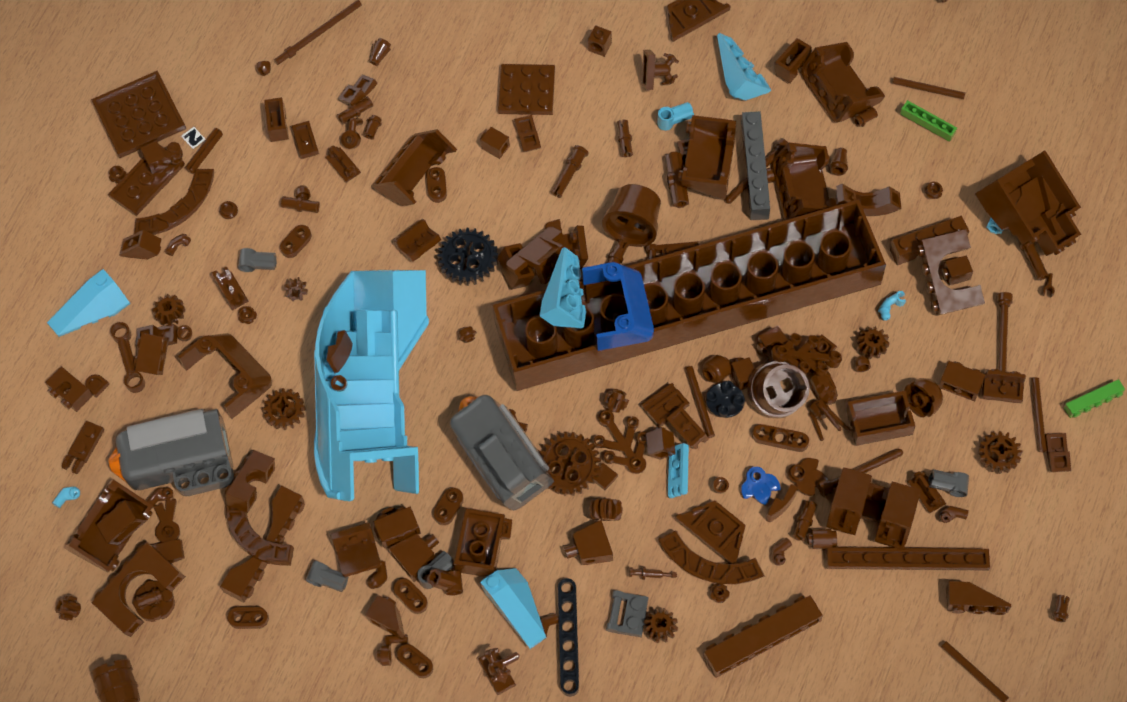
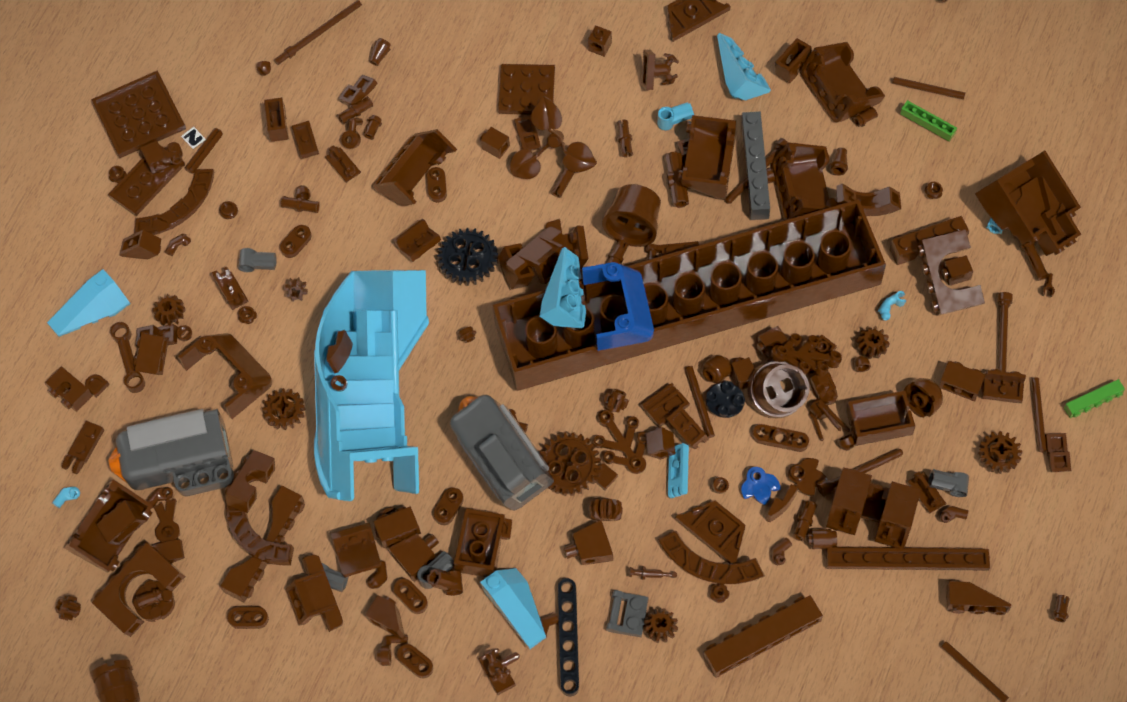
none -> reddish brown plate [286,555,343,632]
none -> reddish brown plant [510,97,597,179]
none -> reddish brown hinge [838,434,855,451]

